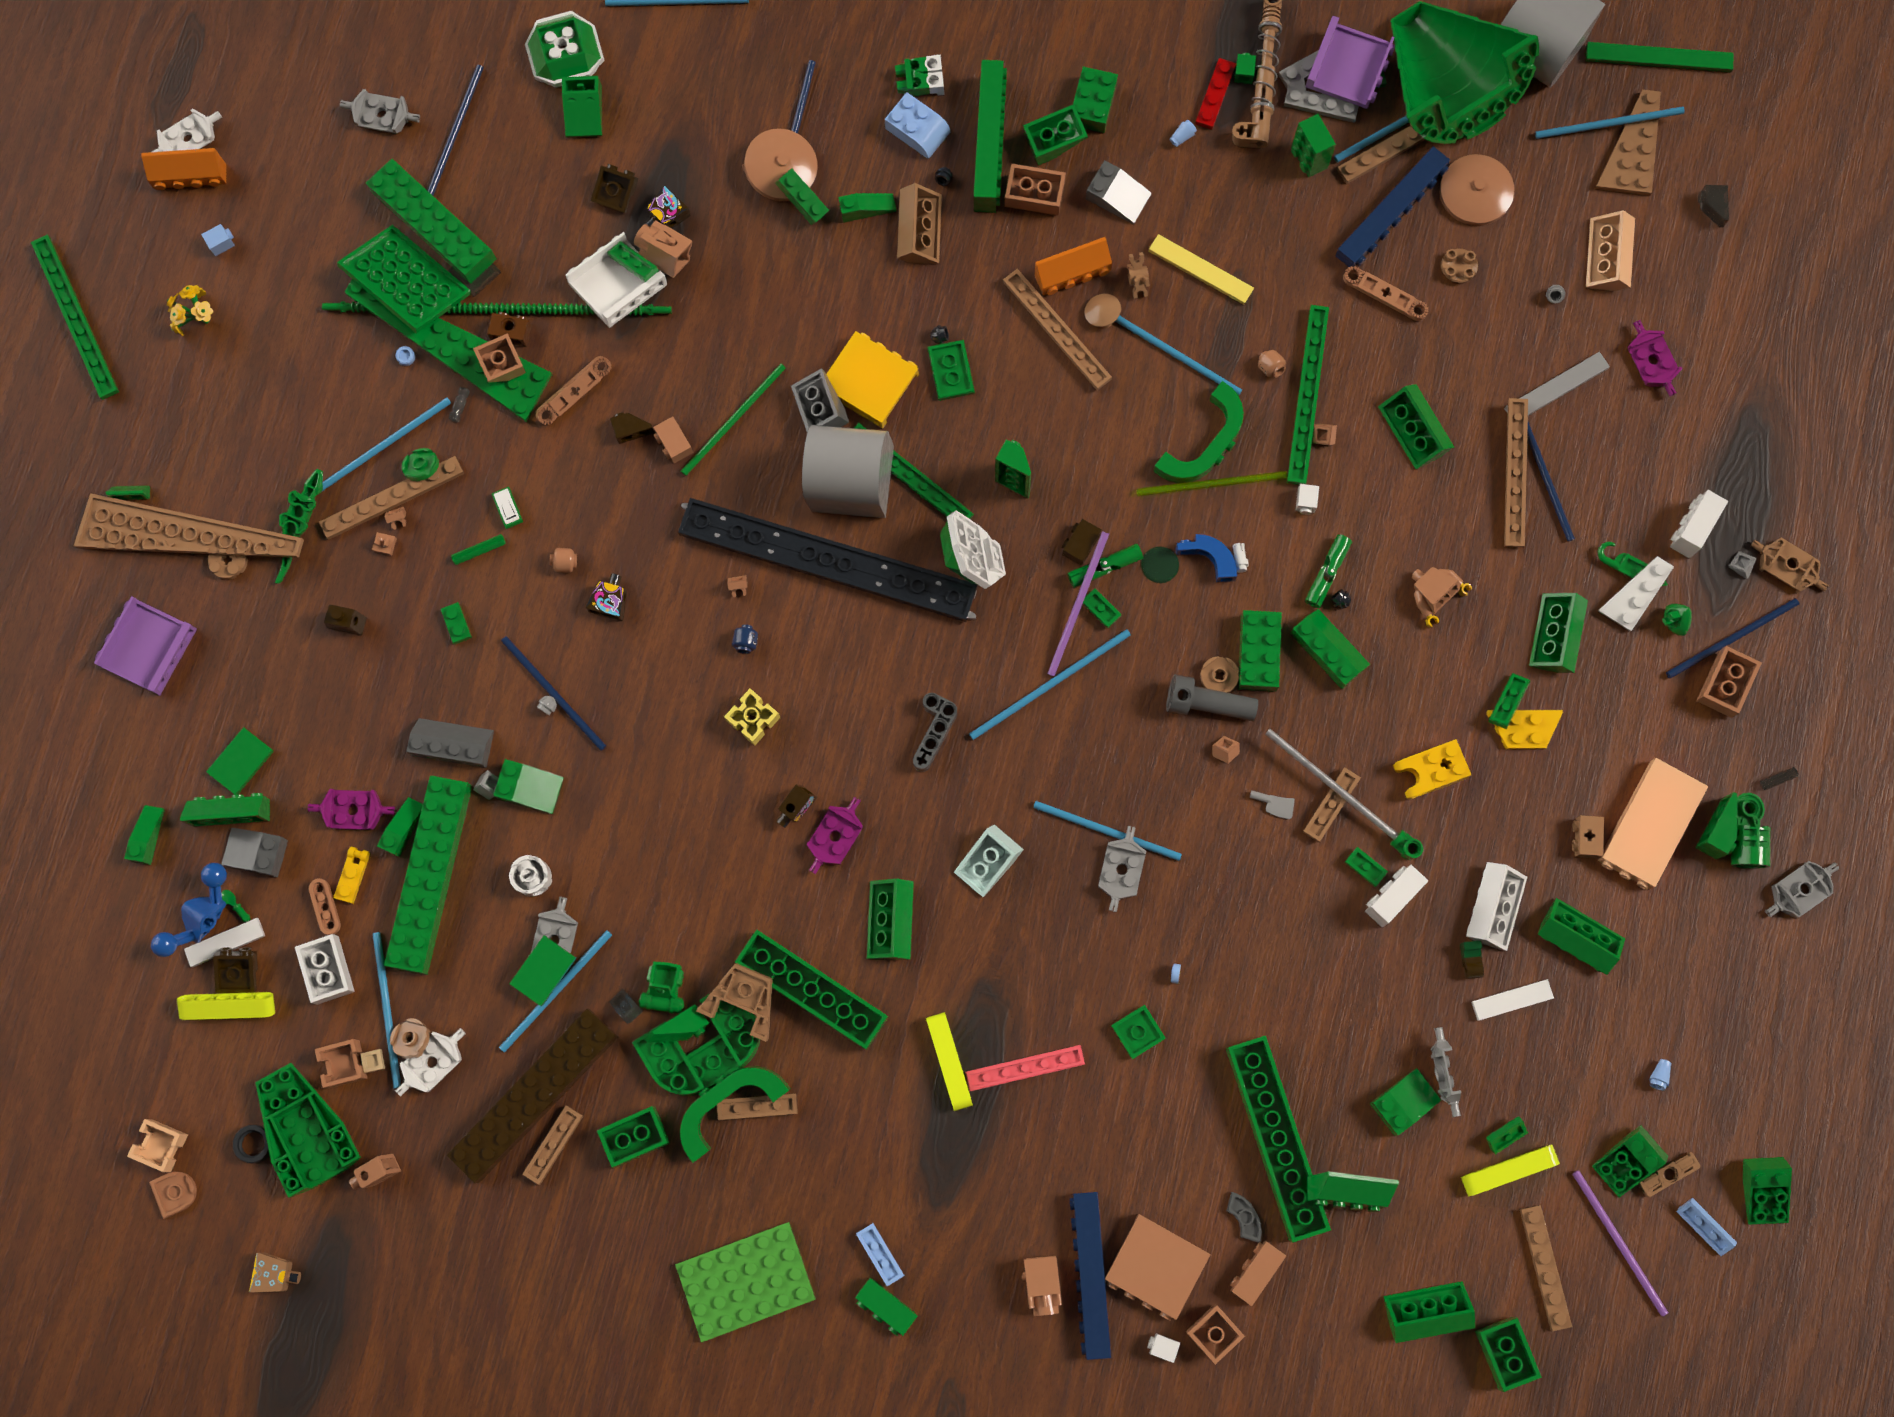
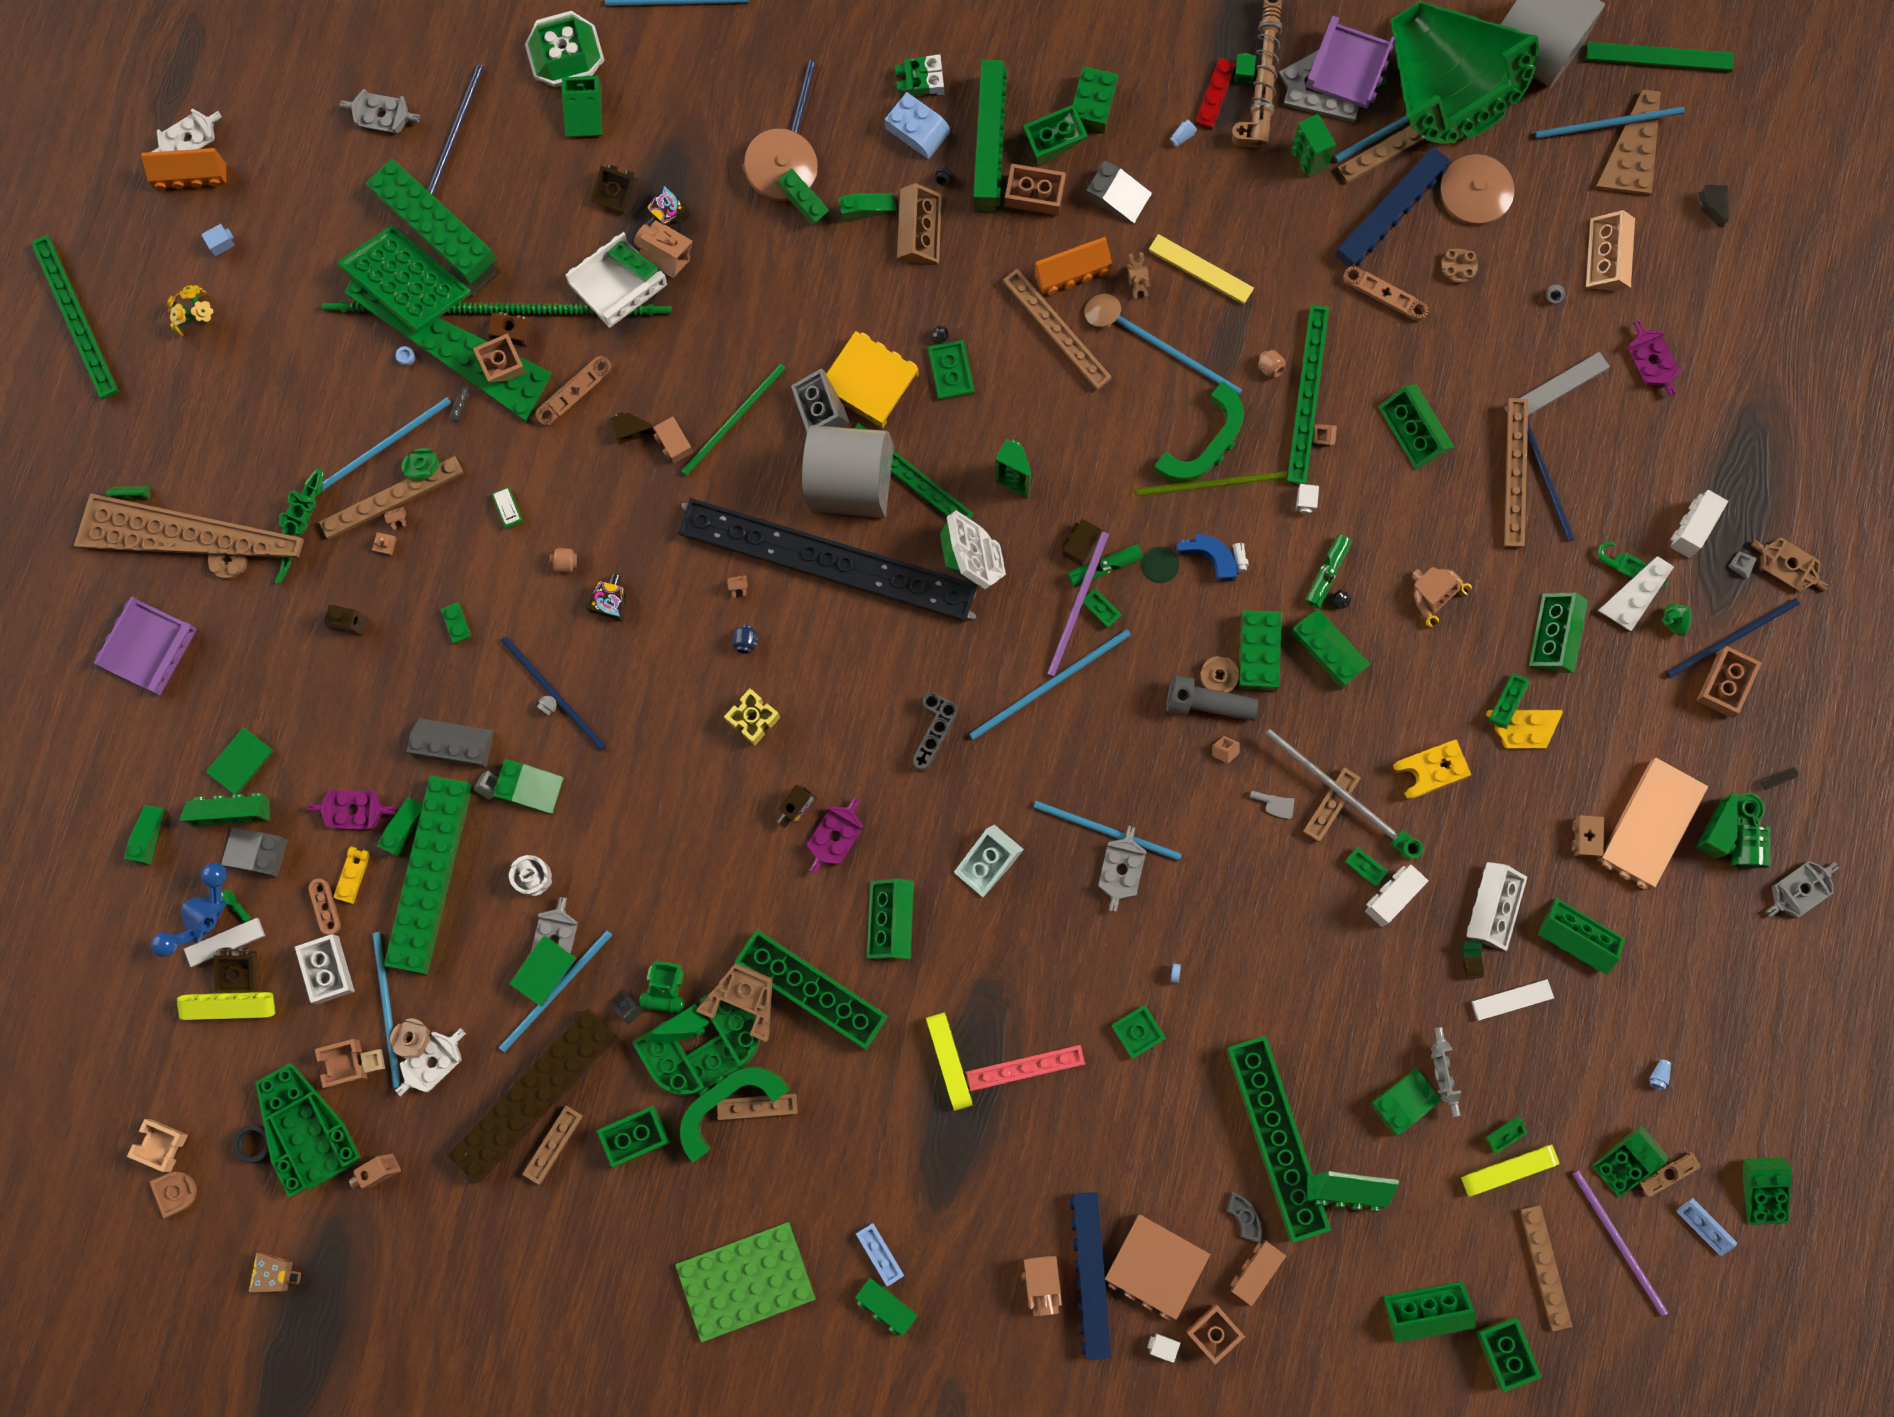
green axle [451,534,506,565] -> none

